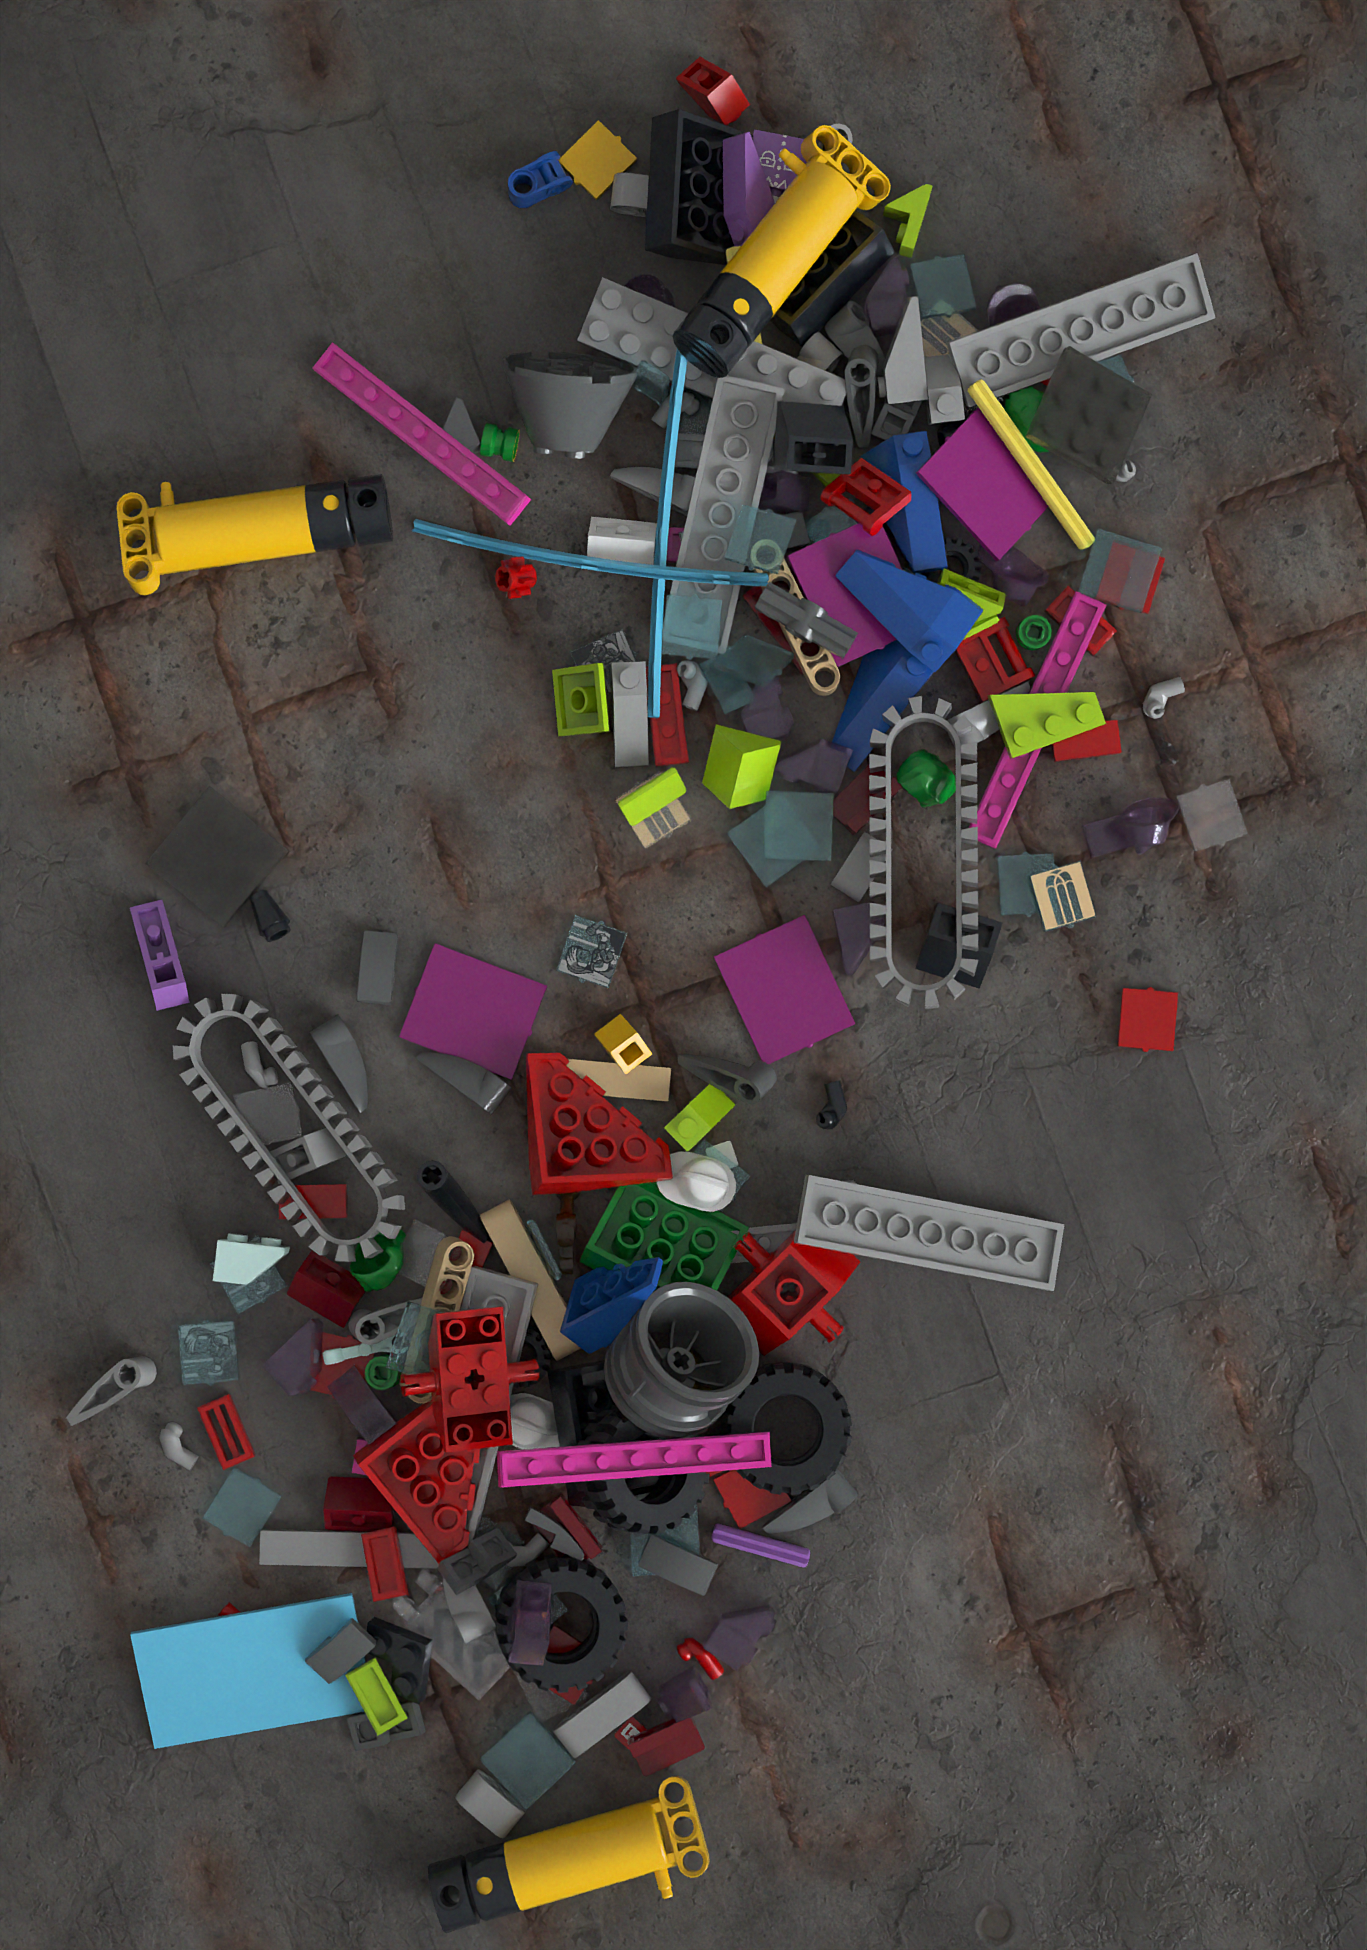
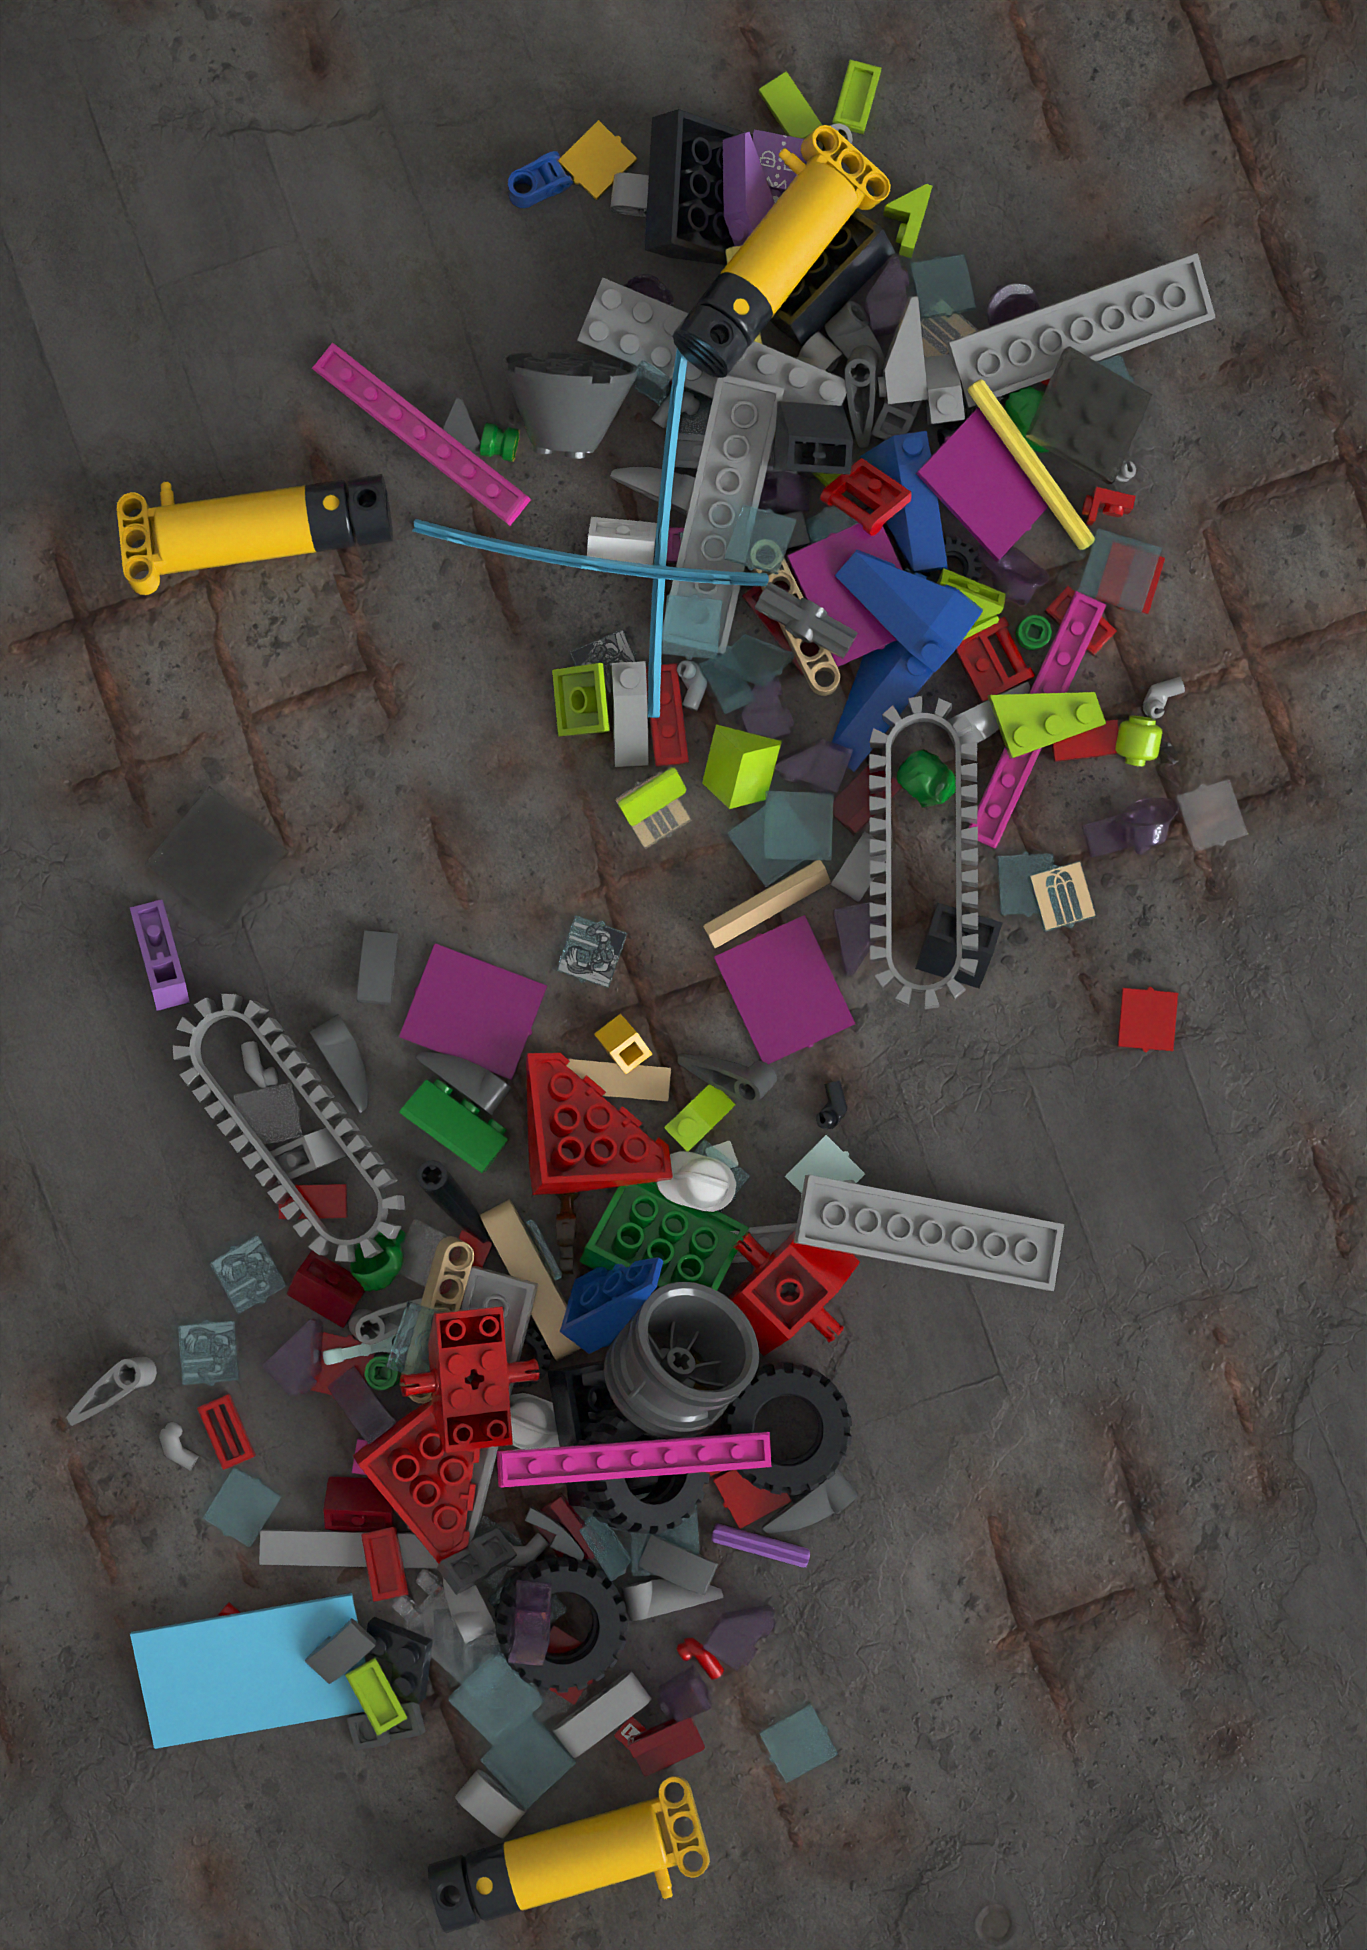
light aqua slope [213,1233,290,1285] -> none
black cone [249,890,291,942] -> none
red gear [495,556,537,599] -> none
red slope [676,57,750,126] -> none
none -> green slope [399,1078,510,1173]
none -> clear light blue tile [448,1651,545,1748]
none -> clear light blue piece [579,1516,632,1581]
none -> light grey piece [622,1579,724,1621]
none -> tan tile [703,860,831,949]
none -> lime tile [759,71,822,139]
none -> clear light blue piece [759,1704,838,1783]
none -> light aqua piece [785,1135,865,1197]
none -> lime tile [832,59,882,135]
none -> red bracket [1081,487,1136,526]
none -> lime head [1115,715,1162,766]

